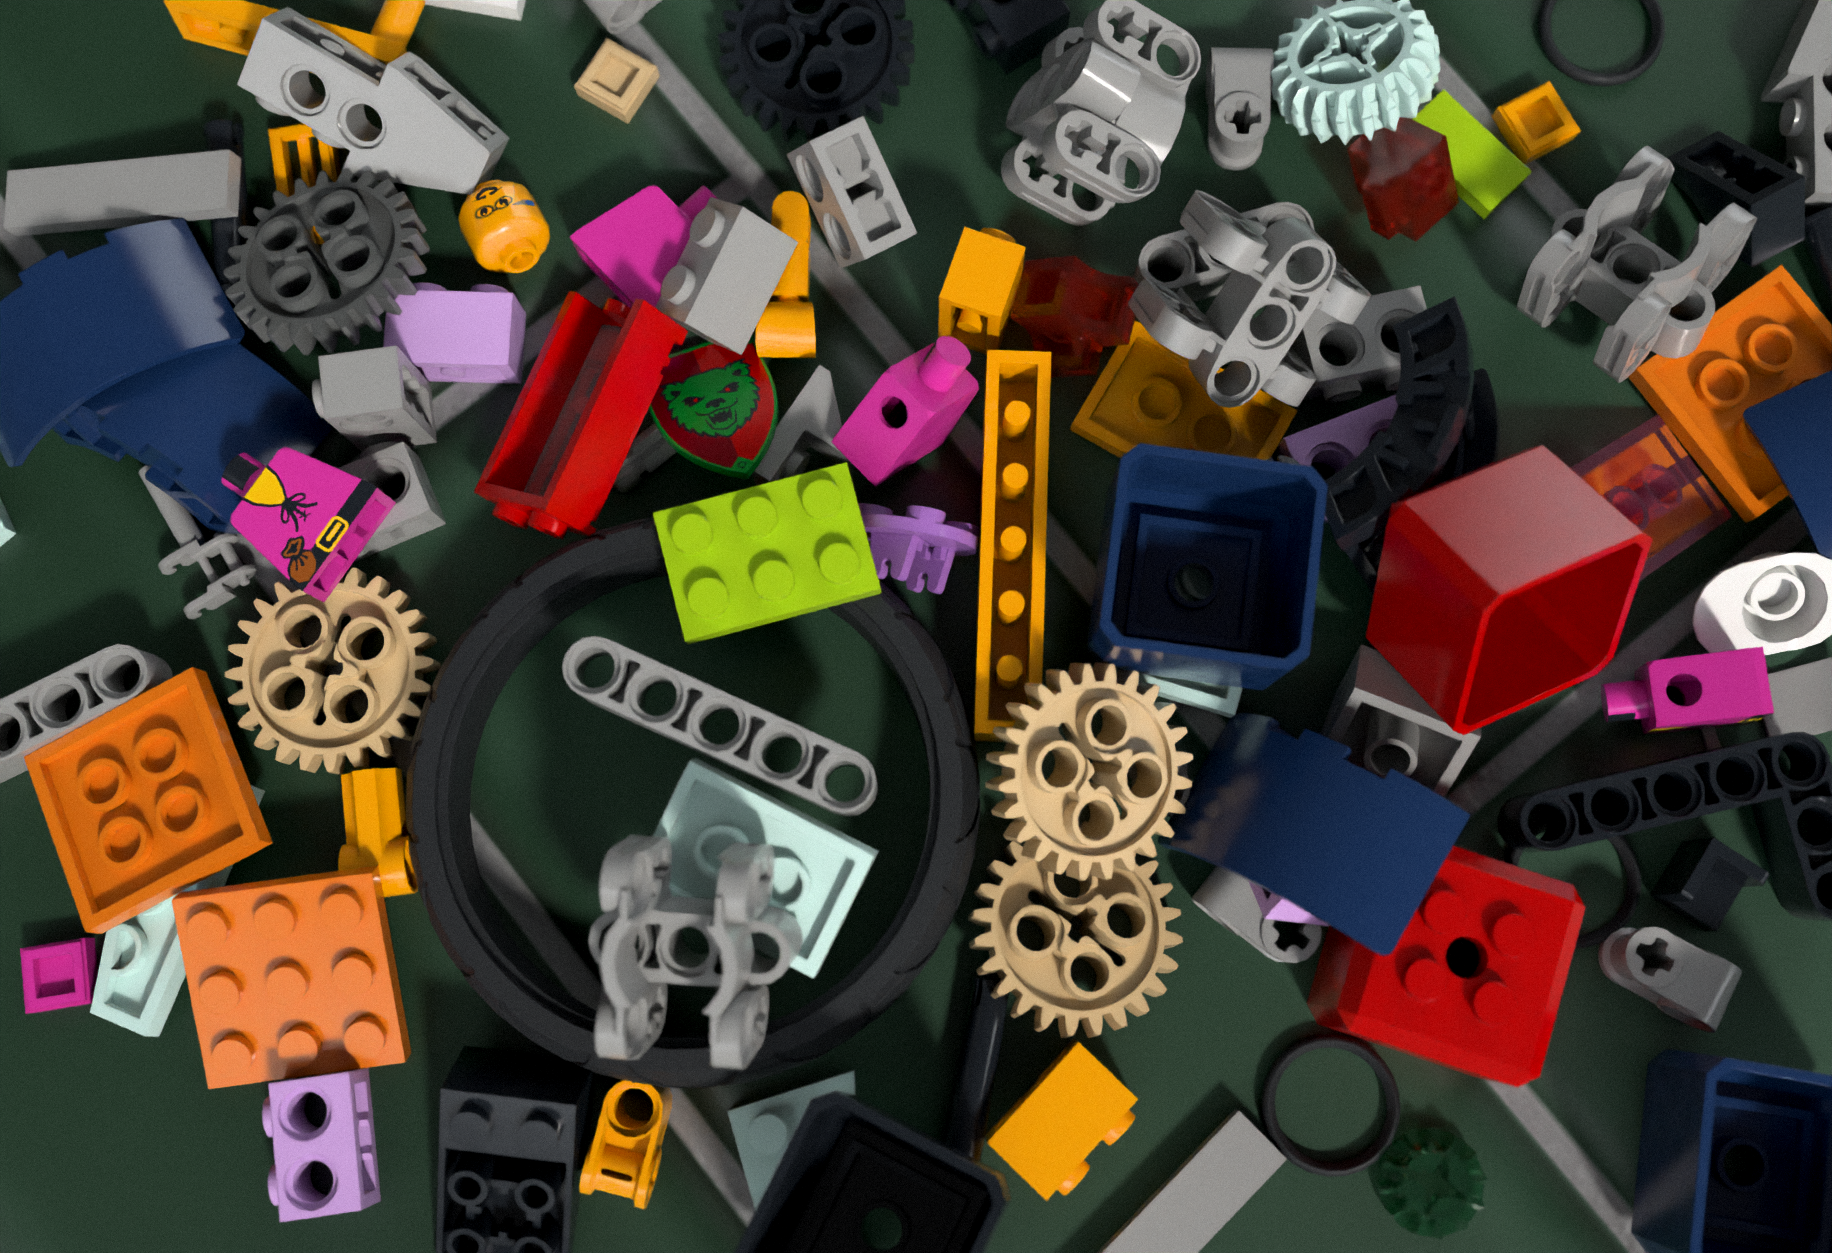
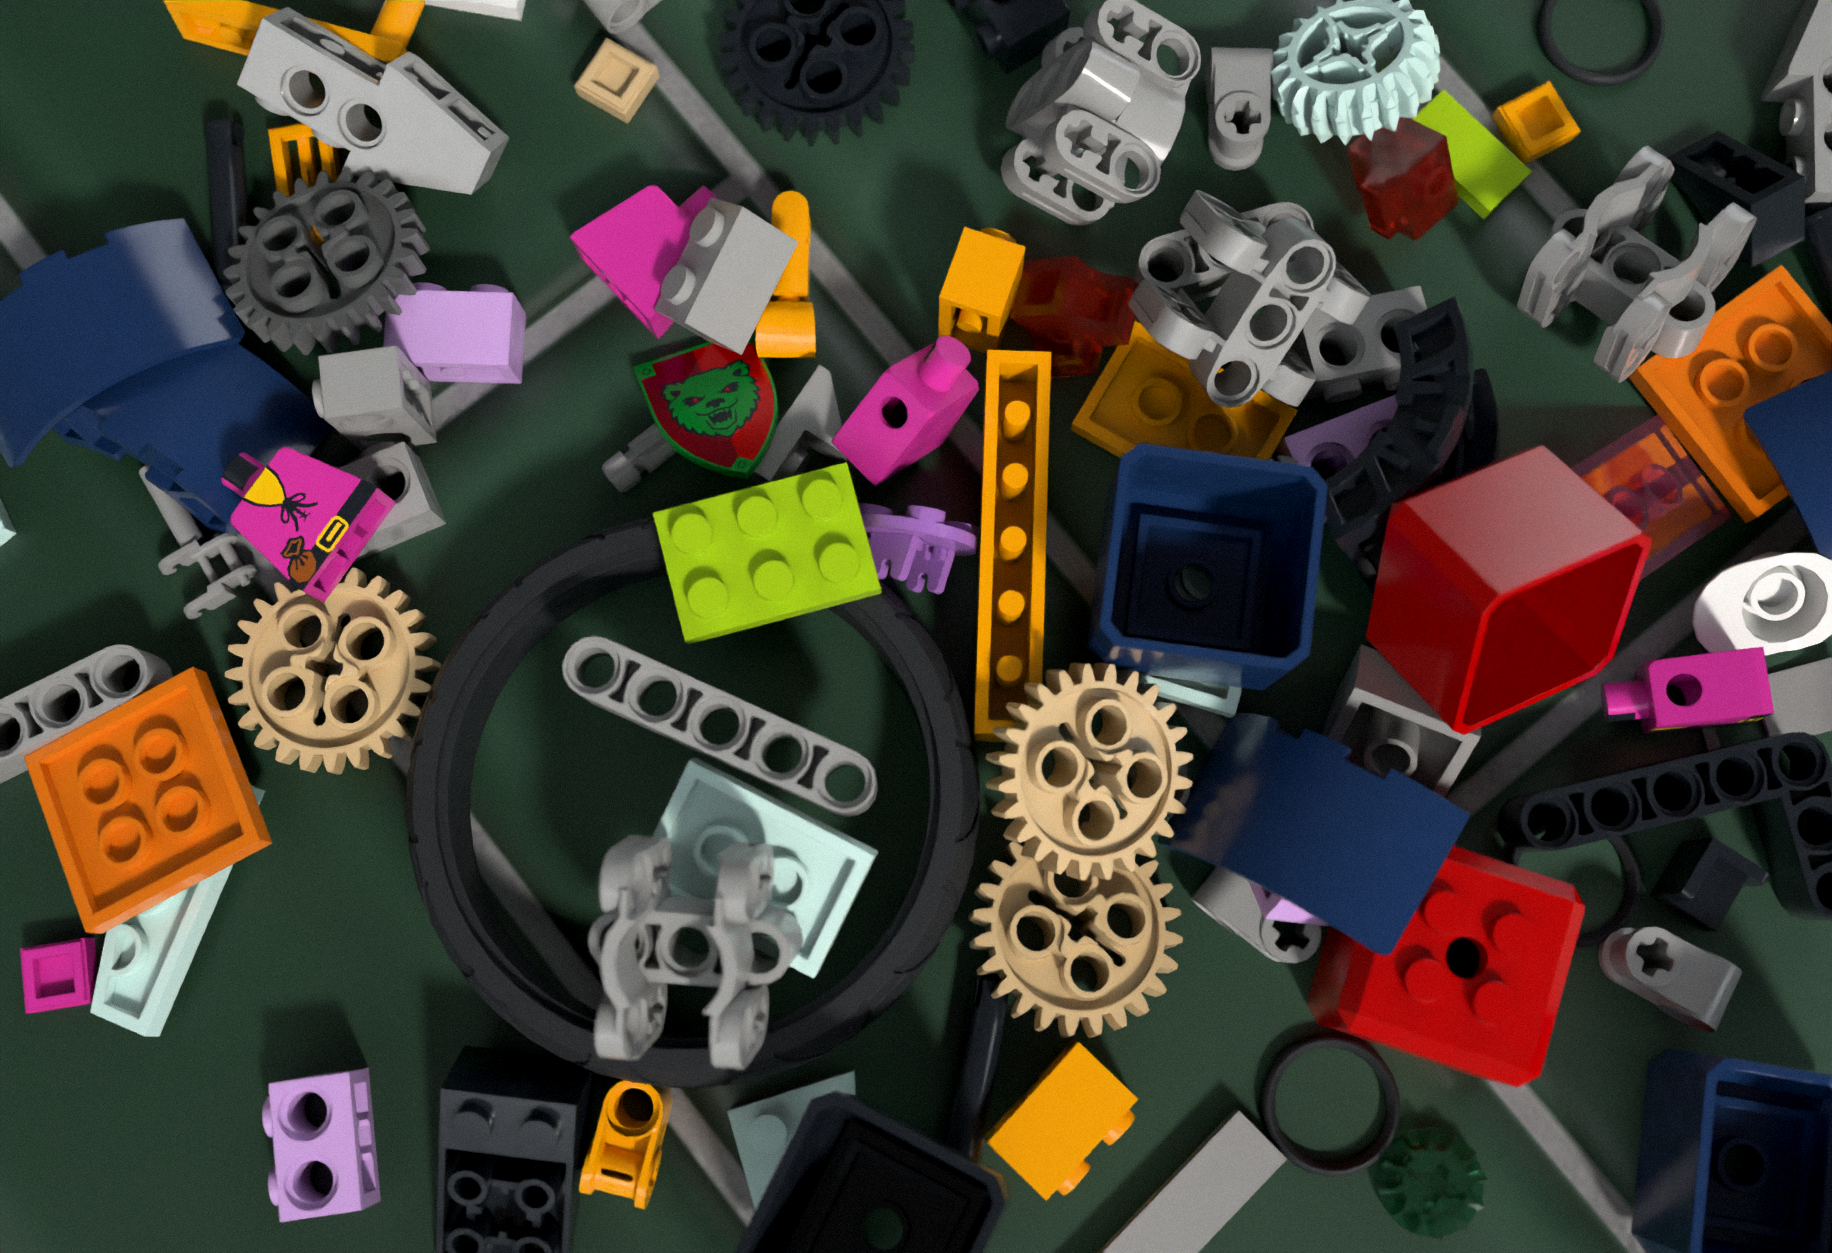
light grey tile [3,149,241,236] -> none
orange plate [171,865,412,1089] -> none
light orange piece [338,767,418,897] -> none
light orange head [458,180,550,273] -> none
red door [474,291,688,540] -> none
light grey brick [787,116,917,269] -> none

